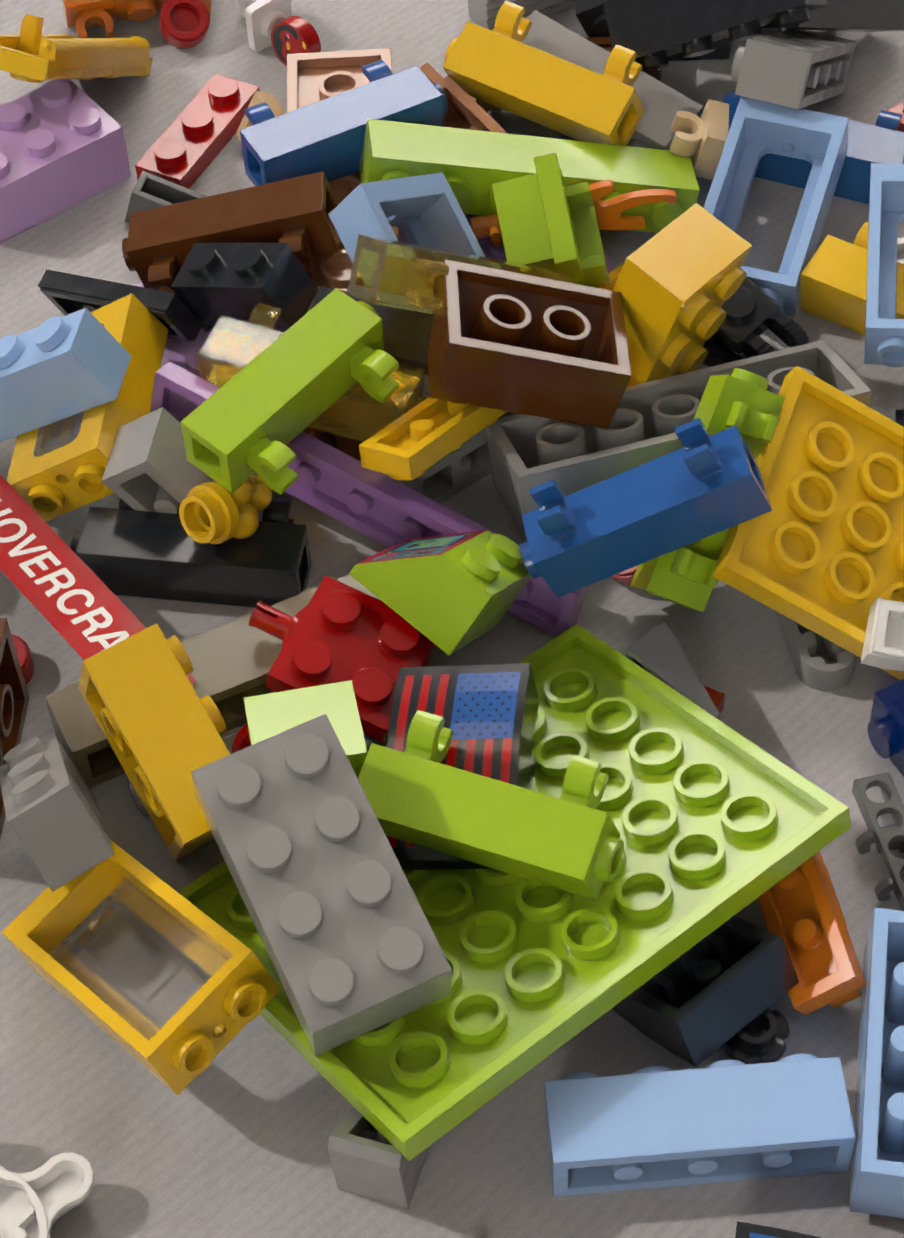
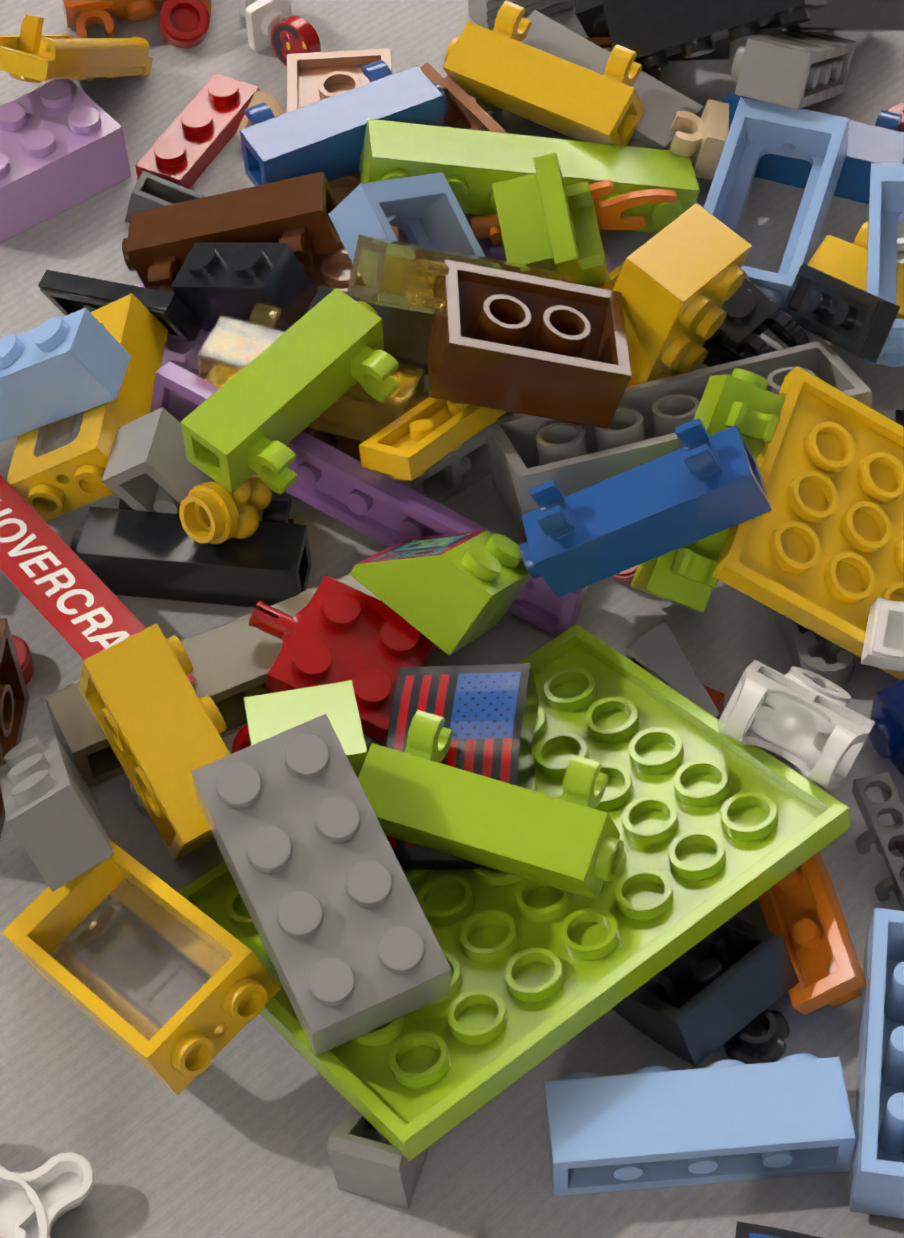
none -> white piece [718,660,875,790]
none -> black tile [781,264,900,363]

